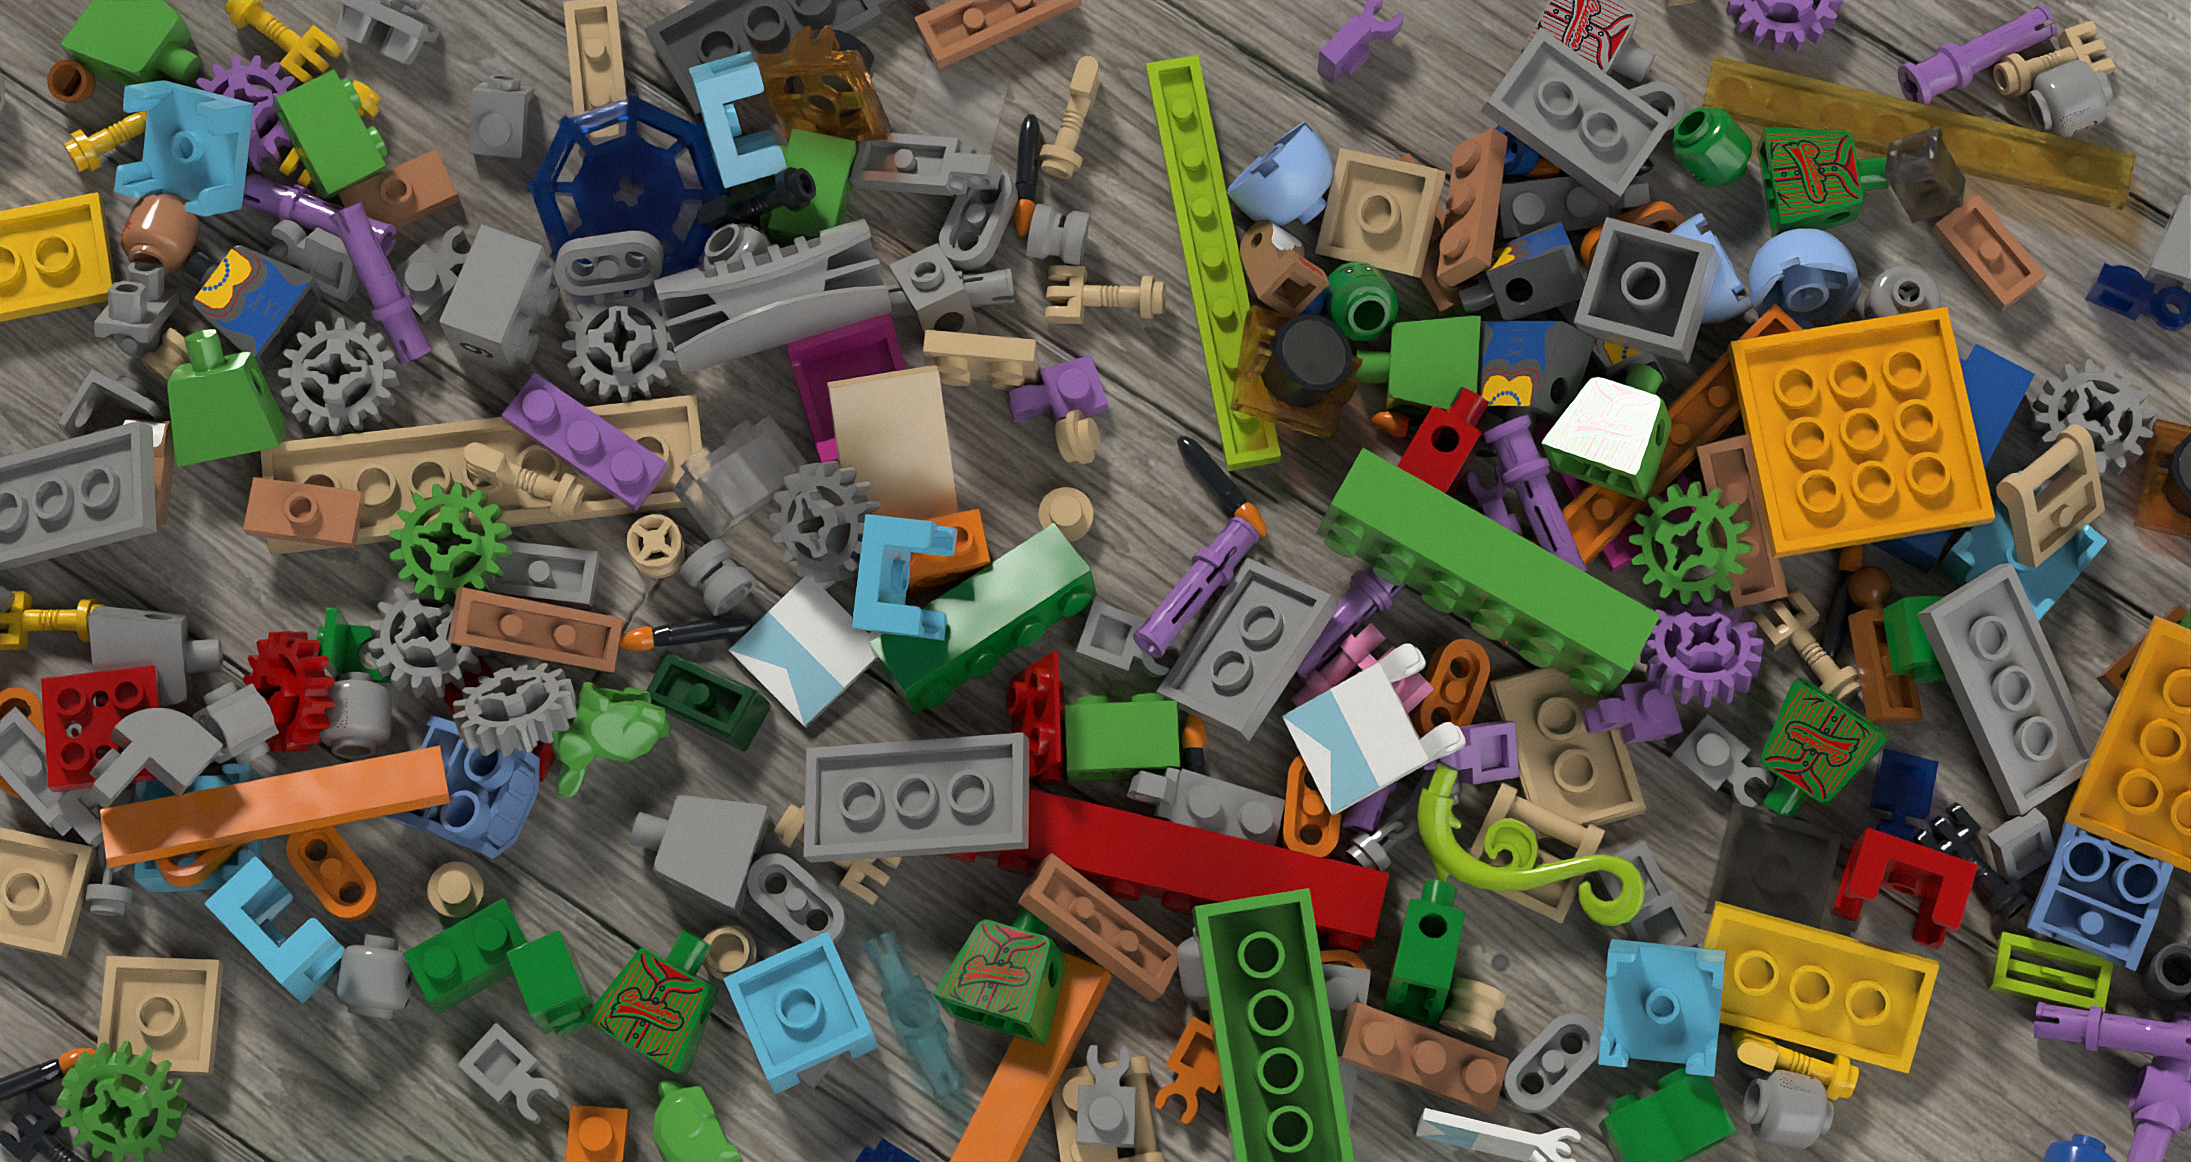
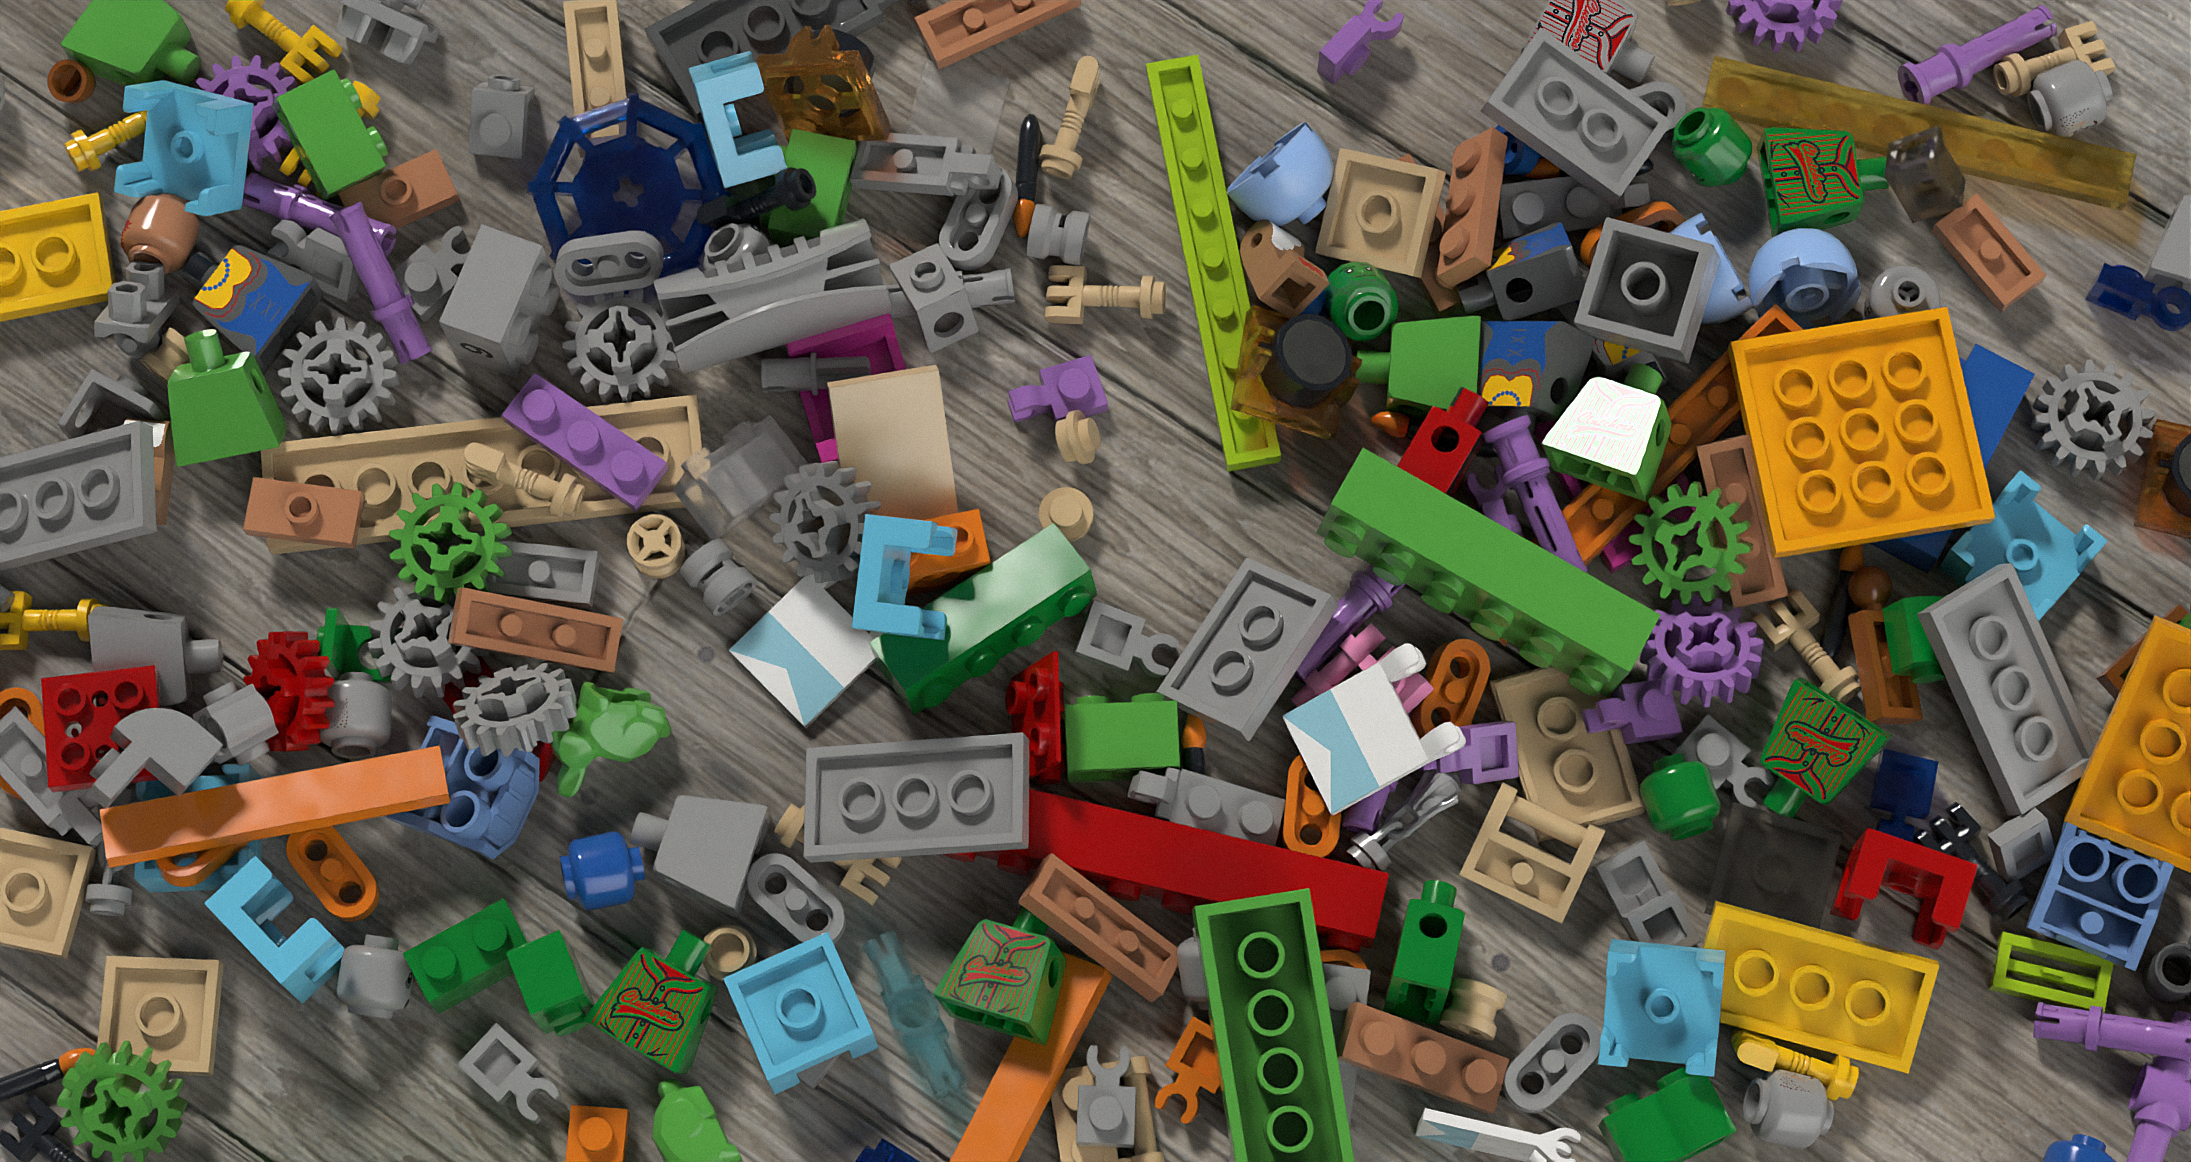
tan plate [427,862,485,919] -> none
black piece [619,616,752,651] -> none
dark green slope [646,651,770,751] -> none
tan plate [923,330,1039,391] -> none
medium lavender pin [1133,516,1259,658] -> none
black piece [1177,436,1268,538] -> none
lime plant [1417,763,1645,927] -> none
tan plate [1996,424,2105,568] -> none
none -> blue head [559,831,645,911]
none -> light grey axle [761,352,871,395]
none -> green head [1639,754,1721,841]

